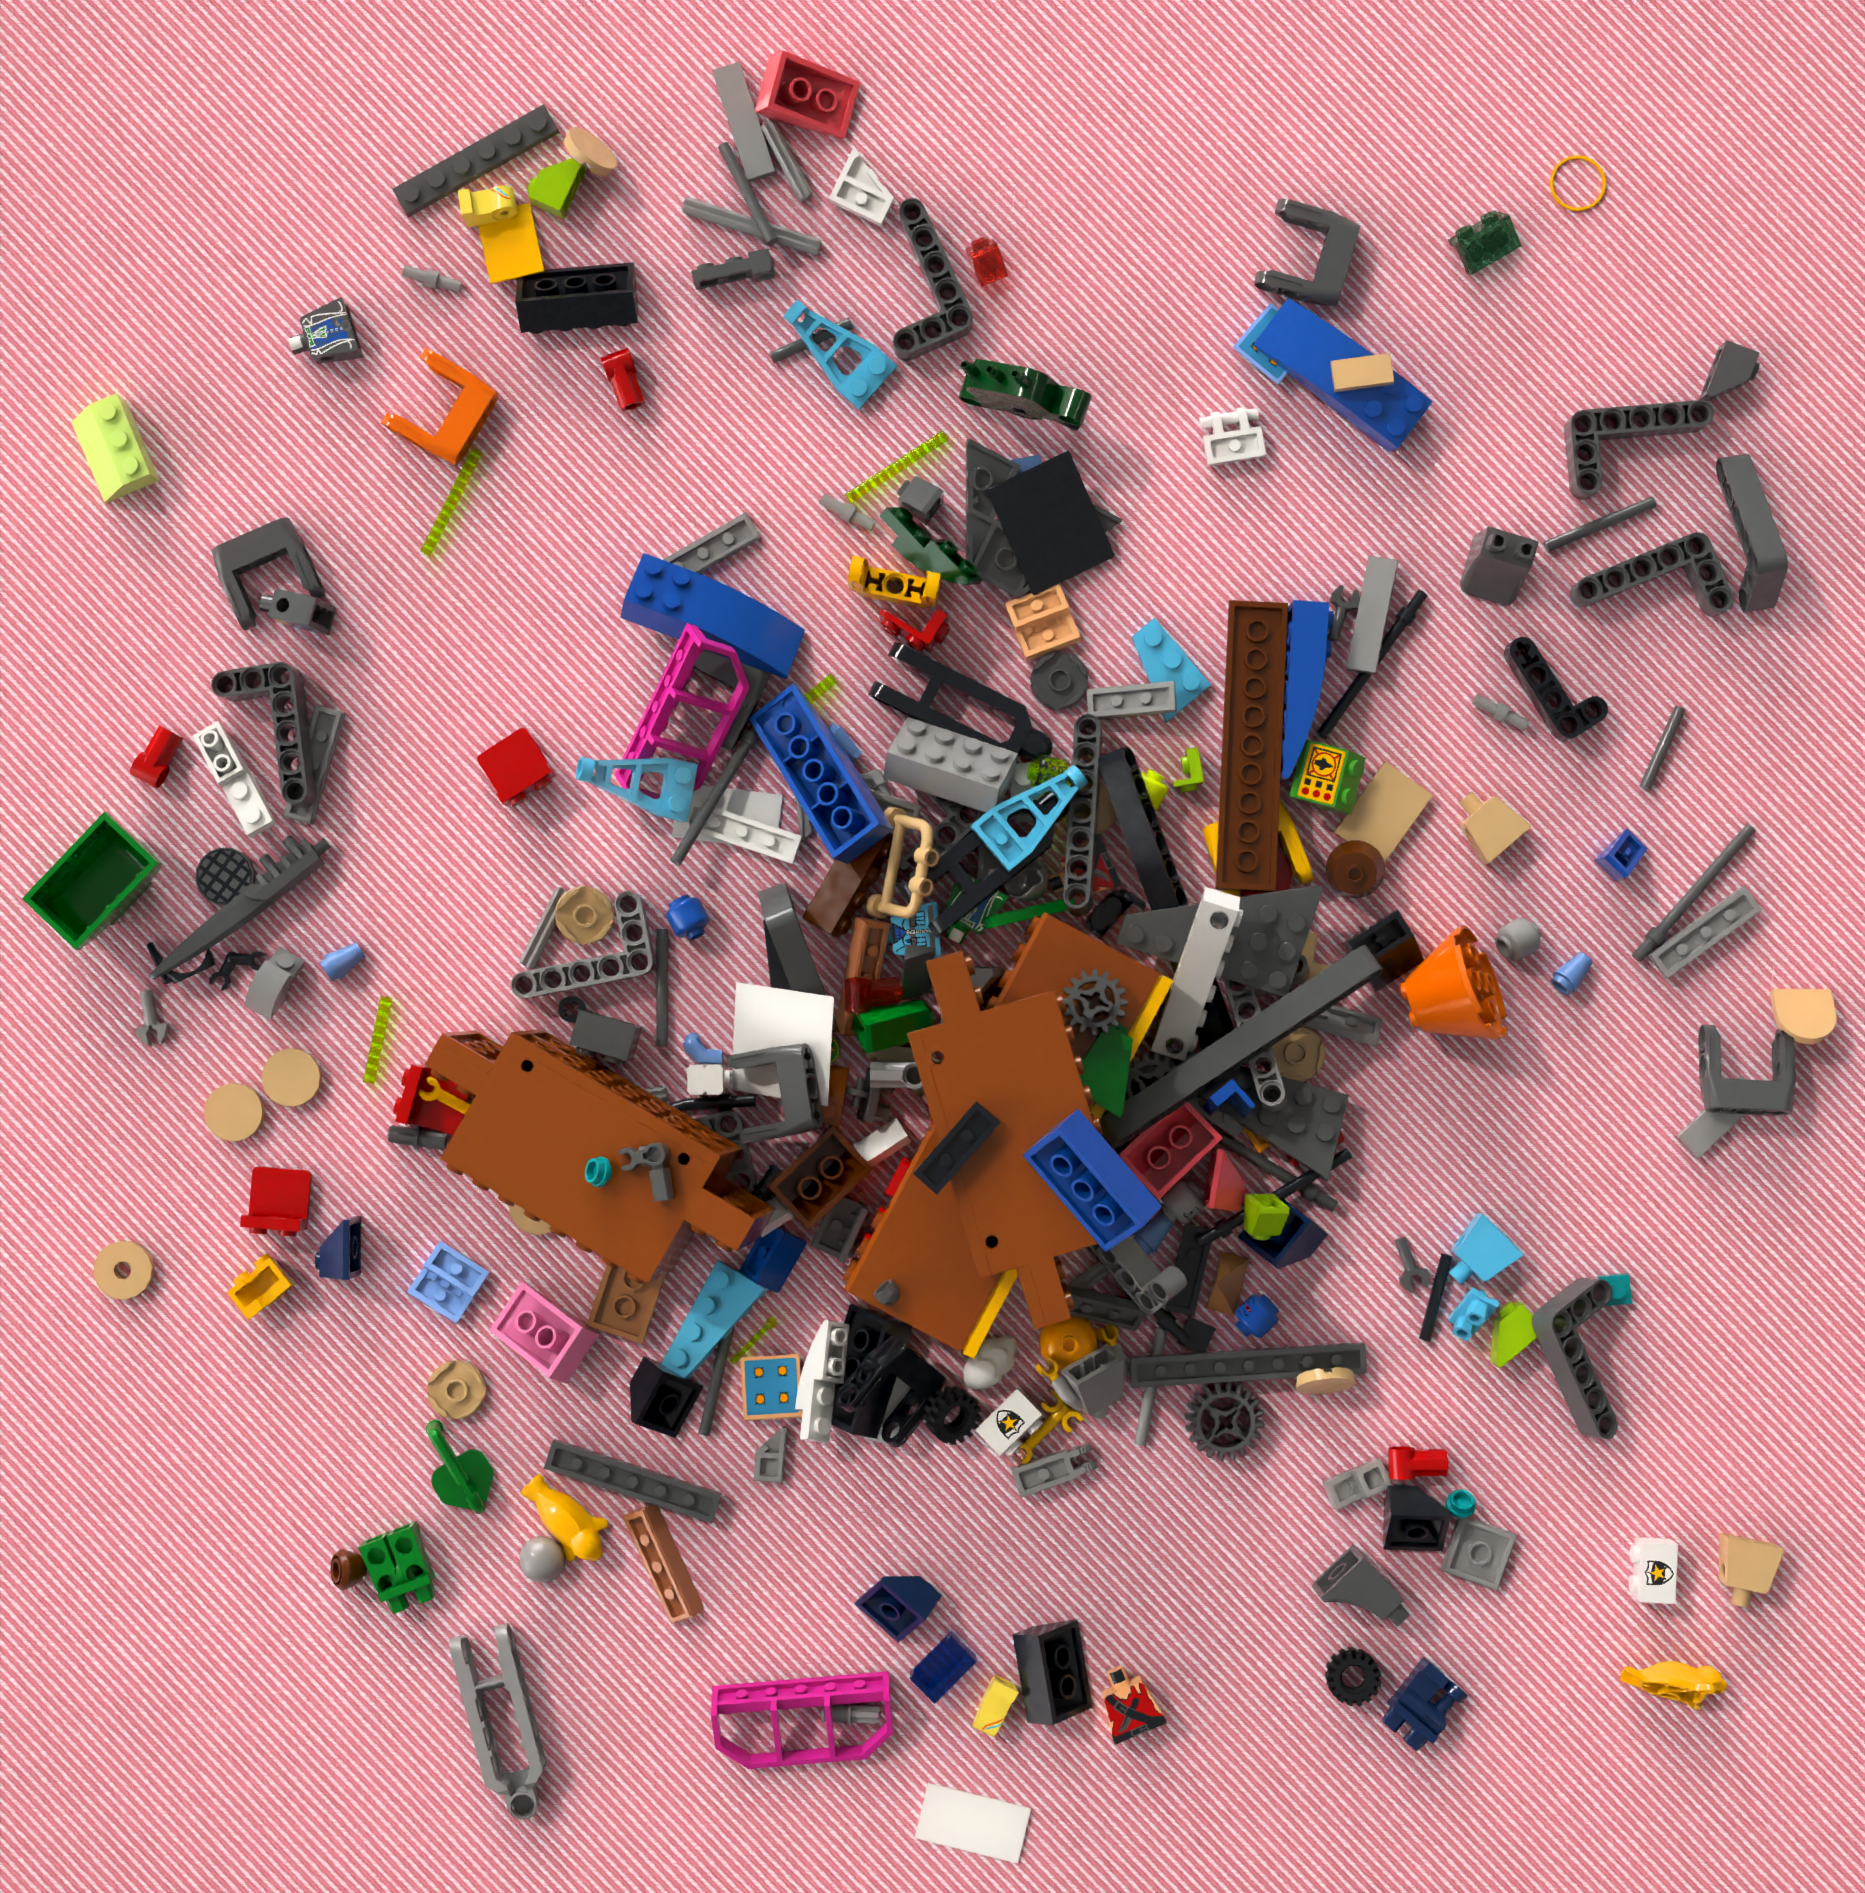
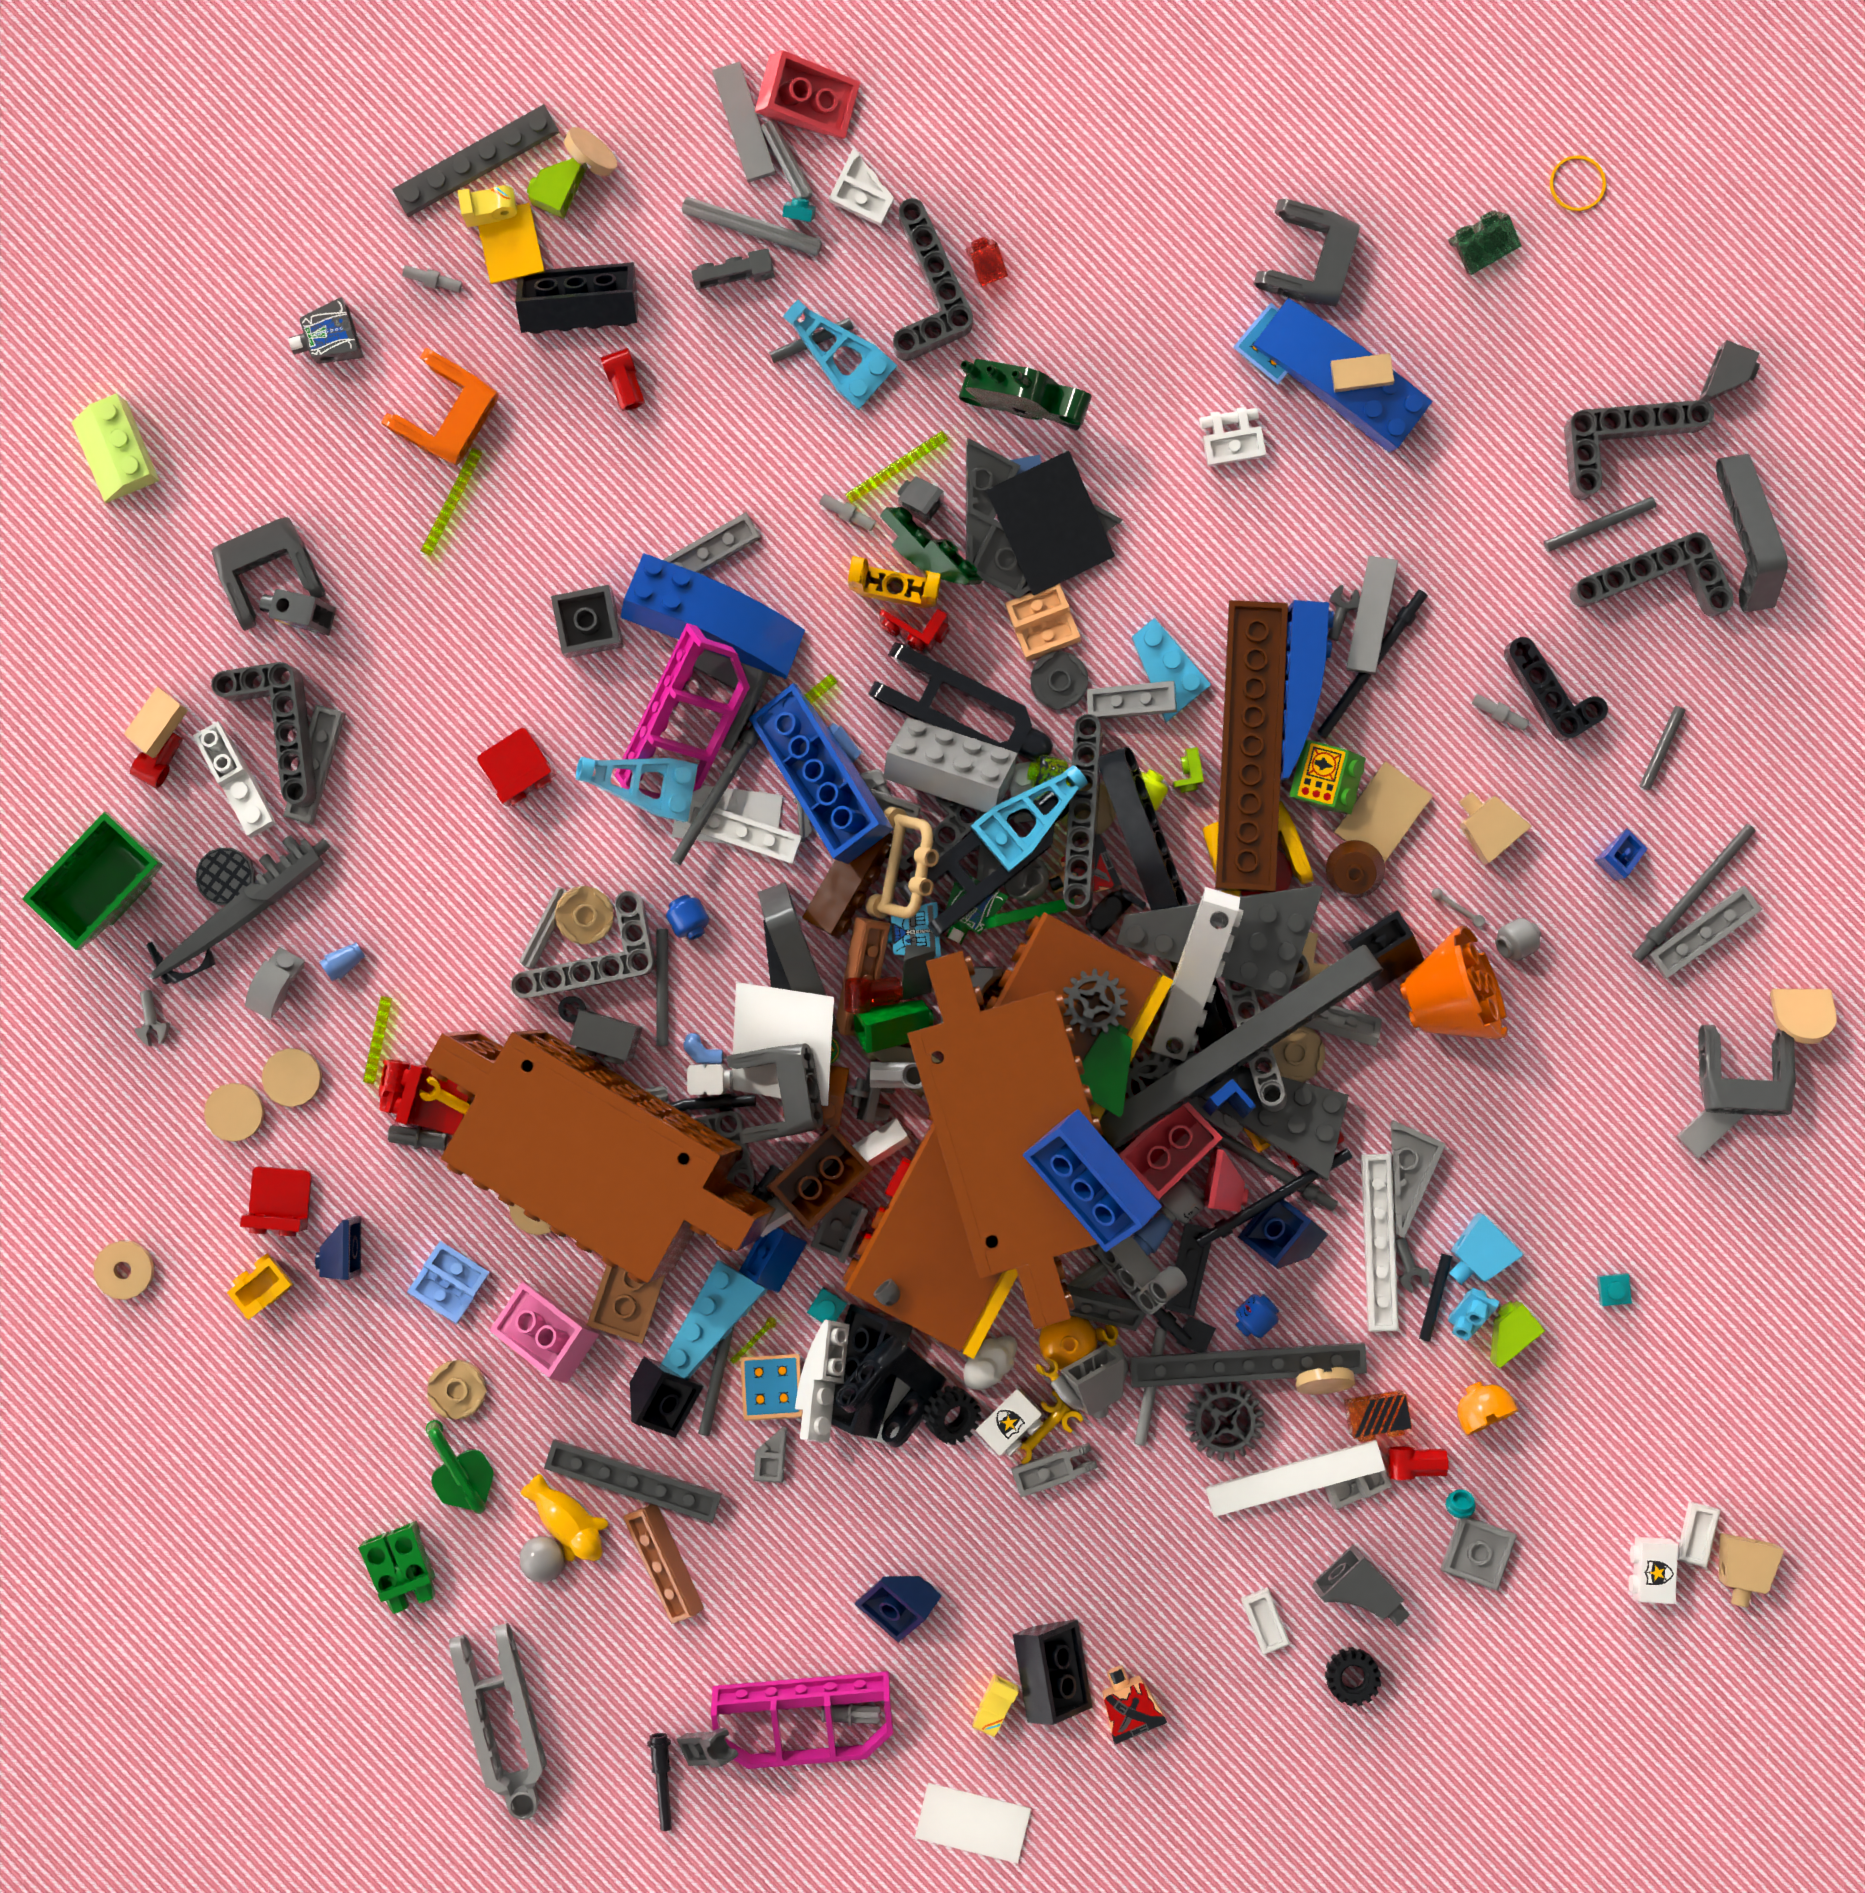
black arm [209,951,267,991] -> none
reddish brown cone [330,1549,367,1590] -> none
teal plate [585,1156,612,1188] -> none
dark grey bar [618,1142,675,1202] -> none
dark grey bar [718,142,778,246] -> none
clear blue panel [909,1630,977,1704] -> none
black plate [913,1101,1001,1195] -> none
medium nougat slope [1206,1251,1249,1316] -> none
lime slope [1243,1194,1289,1240] -> none
dark blue hips [1382,1656,1468,1751] -> none
black slope [1383,1484,1451,1551] -> none
dark grey hips [1460,526,1539,606] -> none
dark grey beam [1532,1278,1618,1439] -> none
medium blue cone [1551,952,1593,996] -> none
yellow animal [1620,1661,1727,1710] -> none
none -> tan tile [124,686,188,758]
none -> red hinge [379,1059,410,1113]
none -> dark grey brick [551,584,624,658]
none -> black pin [647,1733,672,1831]
none -> dark grey plate [677,1728,738,1768]
none -> teal plate [782,198,816,222]
none -> teal plate [807,1287,847,1323]
none -> white tile [1205,1440,1385,1517]
none -> white tile [1240,1587,1291,1655]
none -> brick [1344,1390,1412,1442]
none -> white tile [1361,1154,1399,1332]
none -> light grey wing [1390,1120,1446,1238]
none -> light grey hinge [1431,888,1485,927]
none -> light orange cylinder [1457,1381,1518,1436]
none -> white tile [1677,1501,1720,1568]

